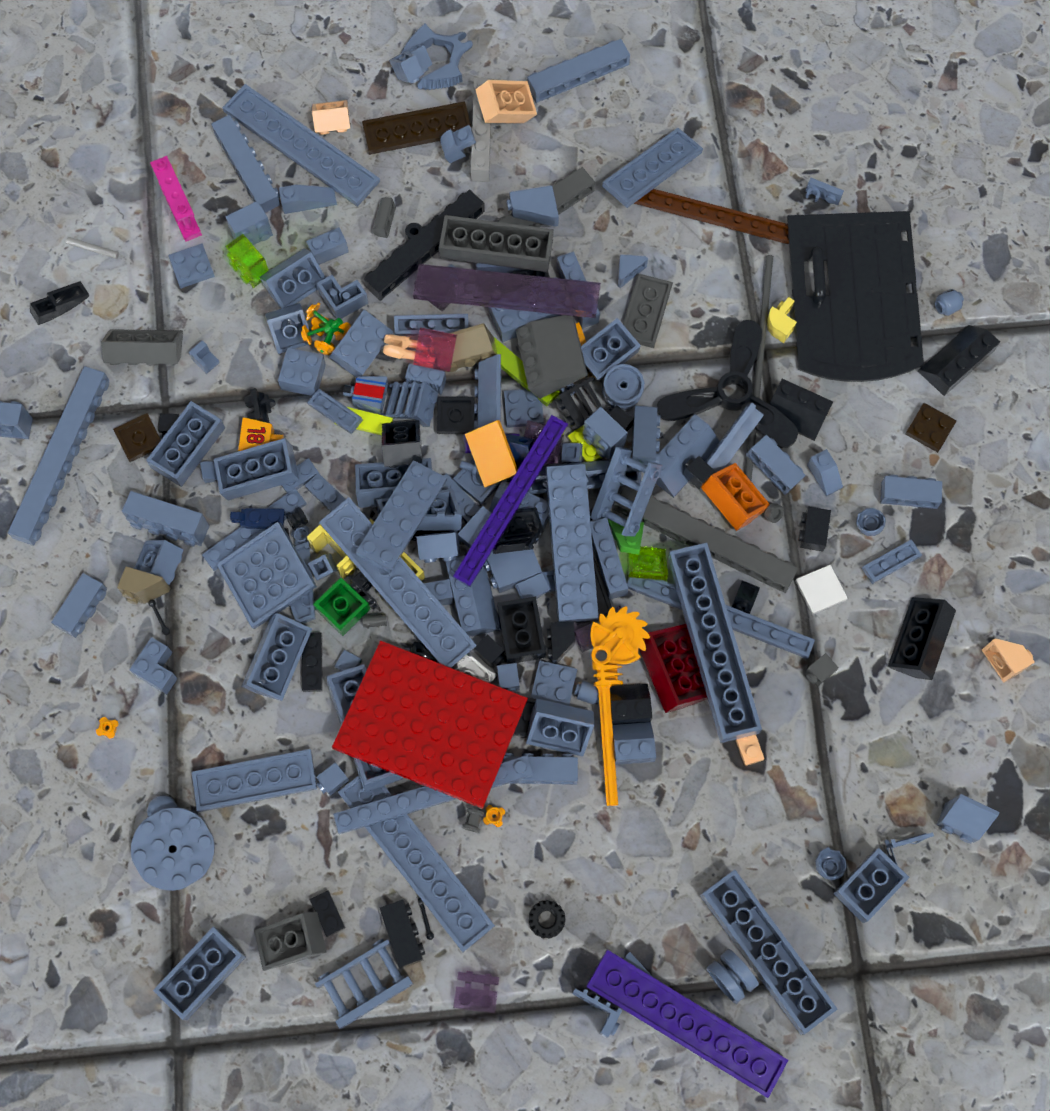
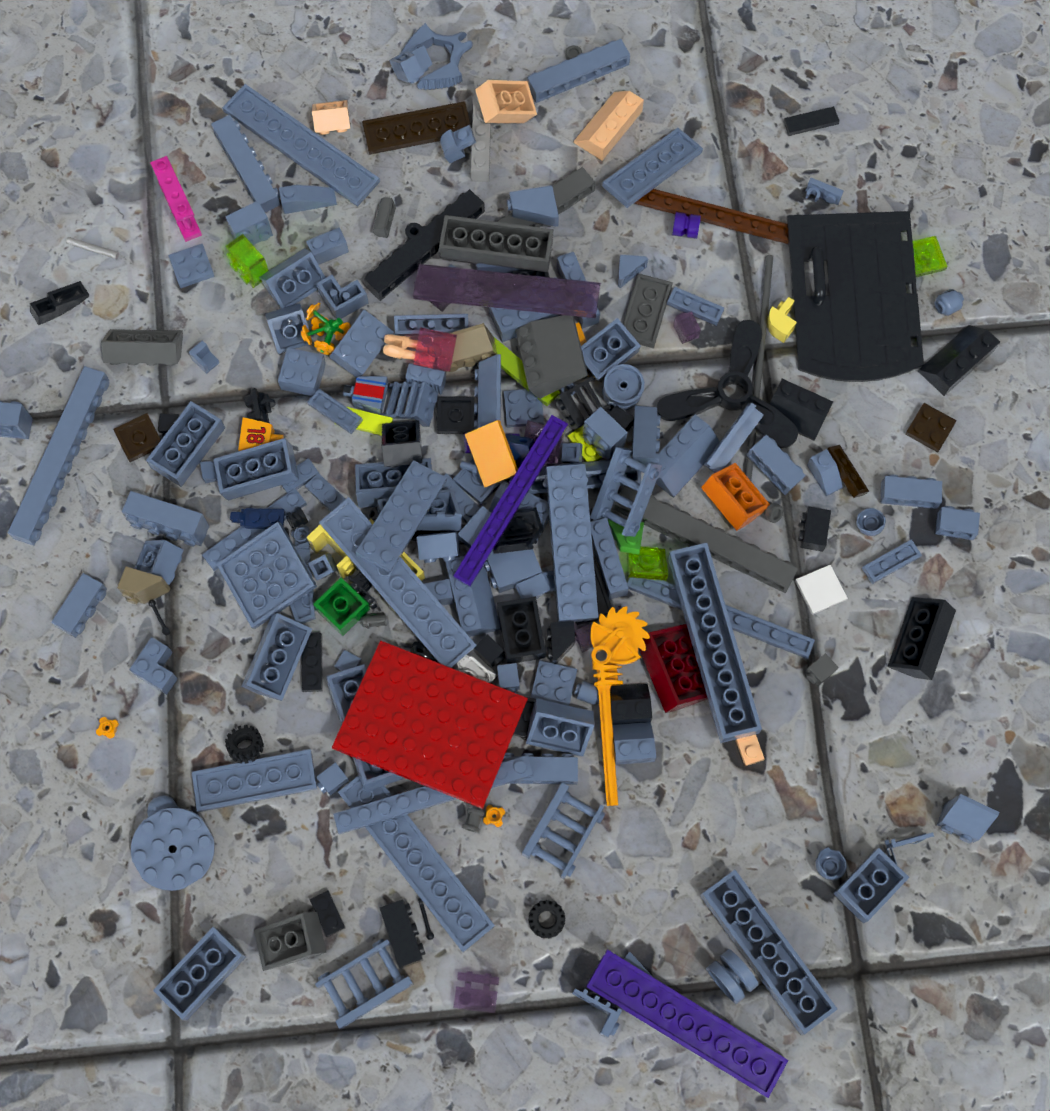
black brick [683,456,715,489] -> none
black bracket [732,580,760,614] -> none
light nougat slope [982,638,1035,683] -> none
none -> black tyre [225,725,264,764]
none -> sand blue fence [522,782,606,879]
none -> dark grey tile [565,45,582,60]
none -> light nougat slope [574,91,644,161]
none -> sand blue plate [667,287,725,326]
none -> dark purple wheel [672,212,701,239]
none -> clear purple brick [673,311,701,344]
none -> black tile [783,106,839,136]
none -> dark brown plate [827,445,869,498]
none -> clear neon green plate [913,236,948,277]
none -> sand blue brick [935,506,980,540]

